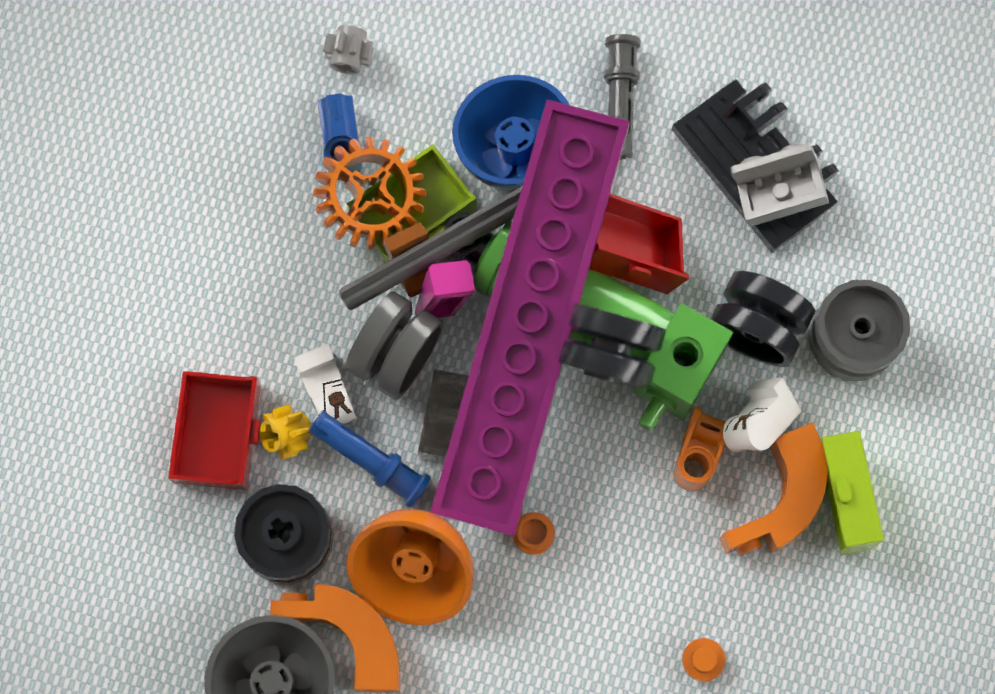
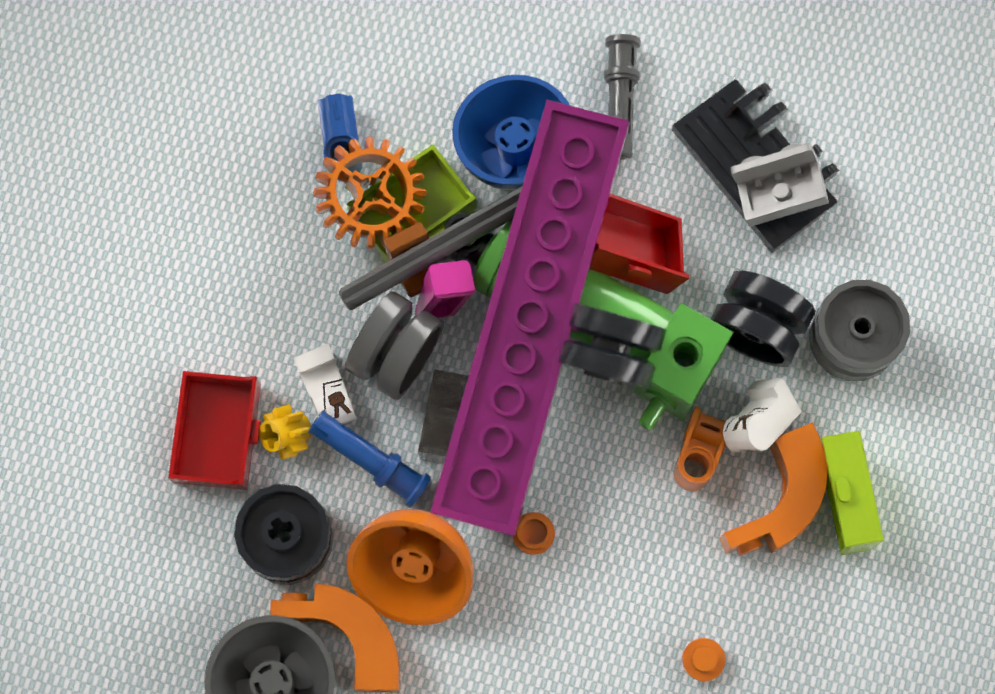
light grey gear [323,25,374,75] -> none

